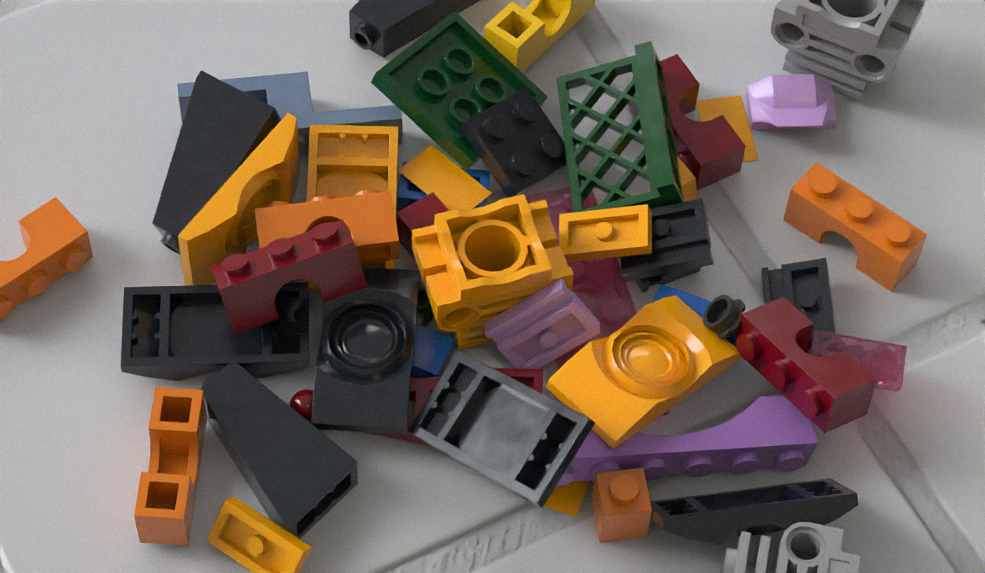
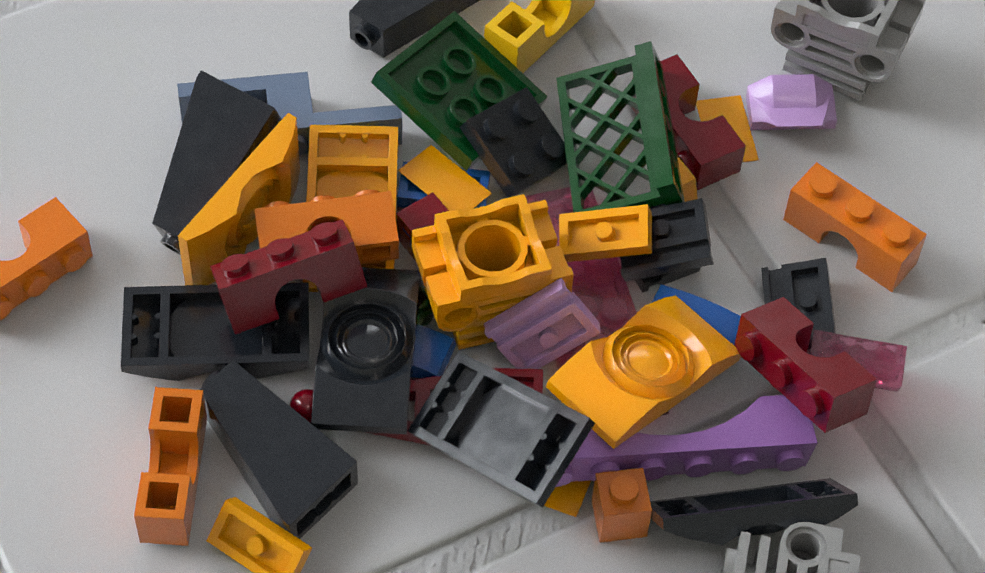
pearl dark grey plate [703,295,746,339] -> none

